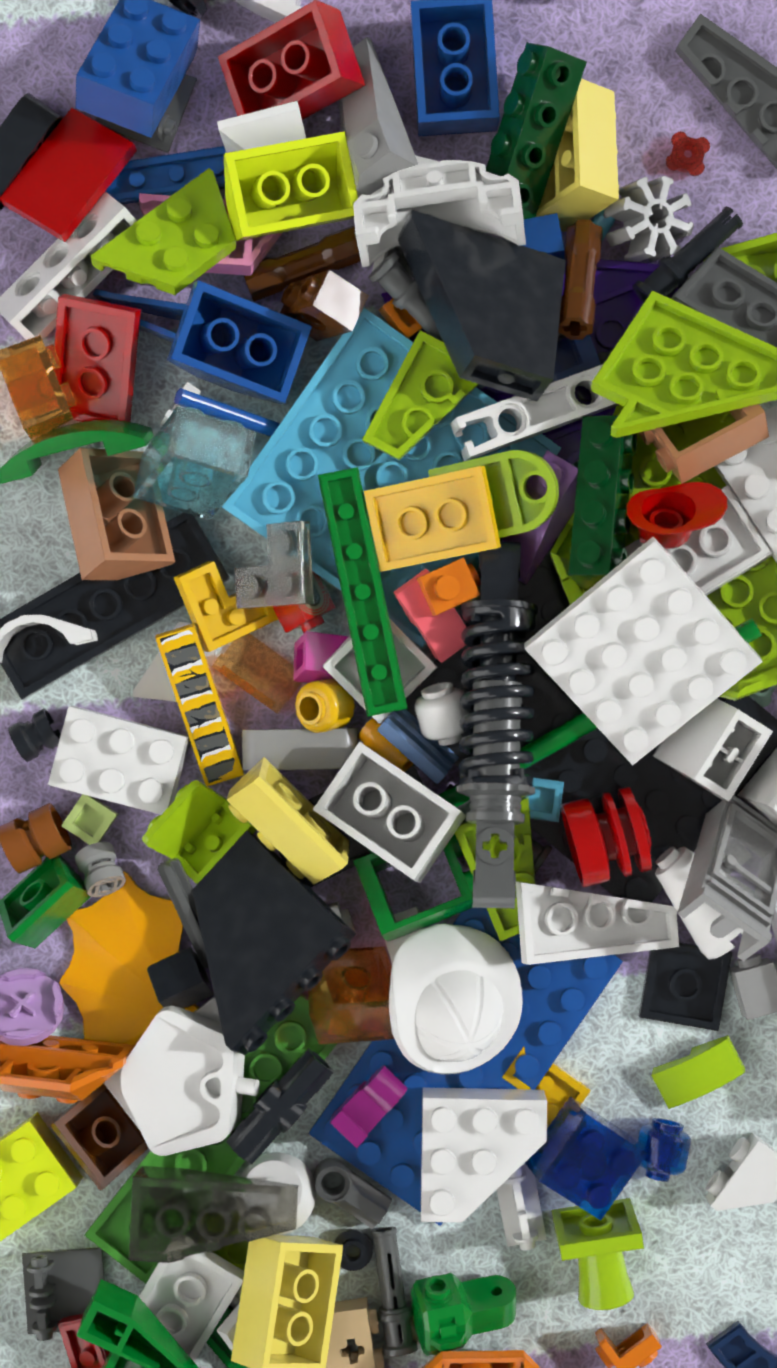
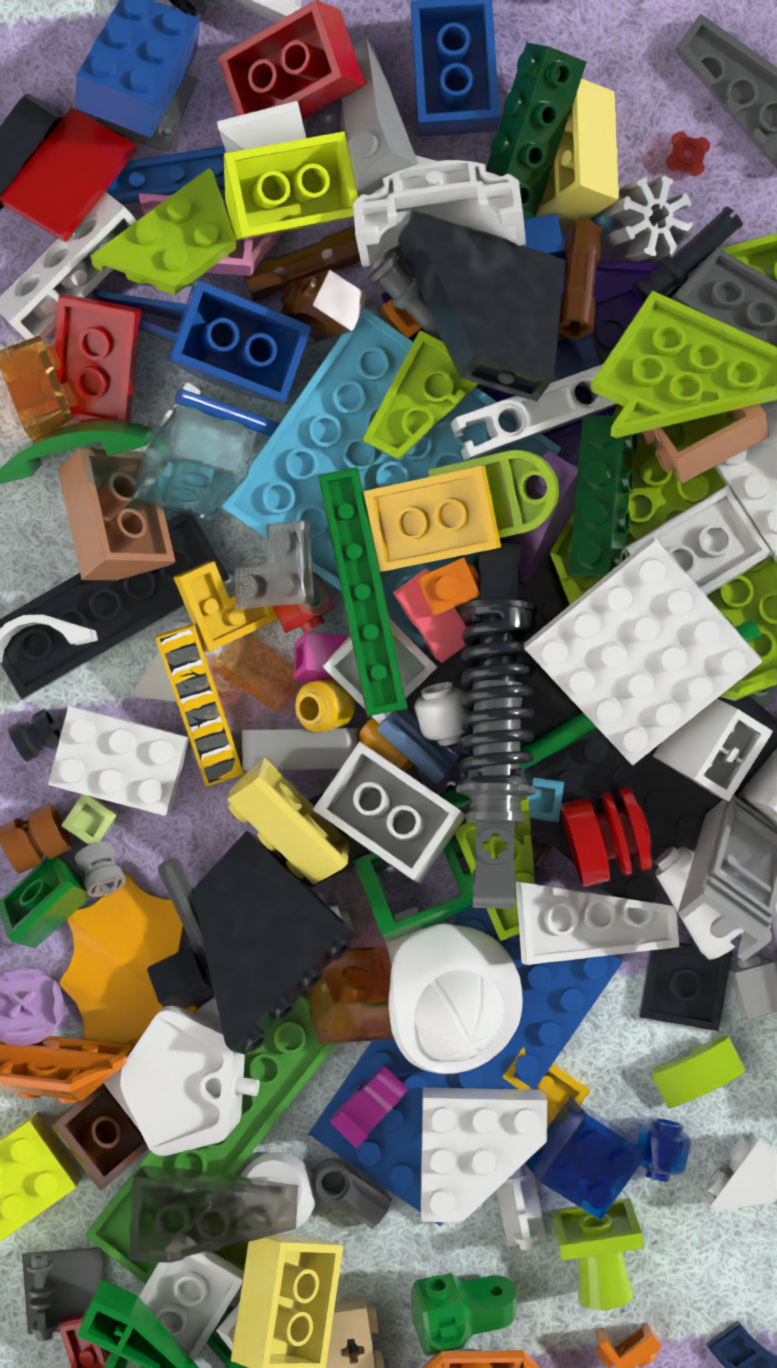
lime bracket [142,780,257,884] -> none
black piece [226,1048,334,1164] -> none
black plate [334,1229,373,1271] -> none
dark grey pin [371,1226,418,1357] -> none
red piece [627,482,728,549] -> none

